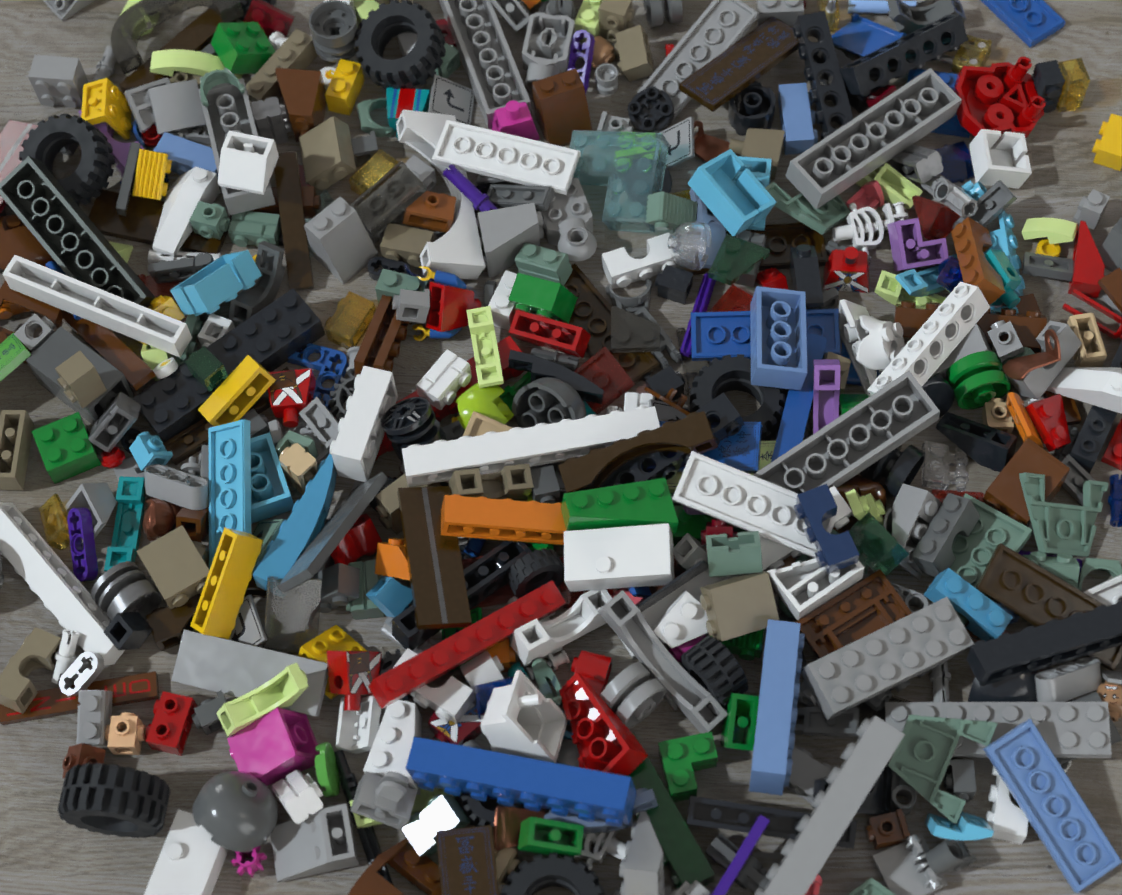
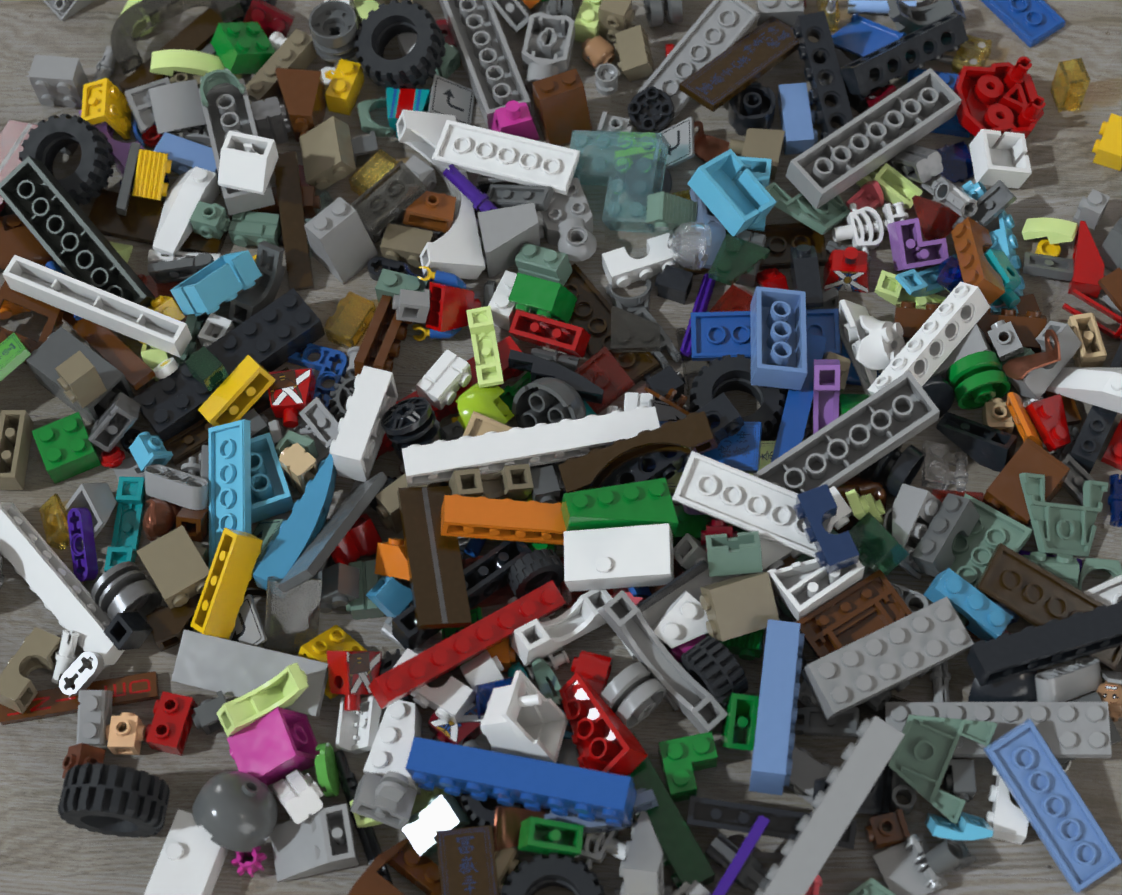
light grey brick [14,313,56,352] -> none
dark purple beam [567,29,595,94] -> none
black brick [1031,60,1065,113] -> none

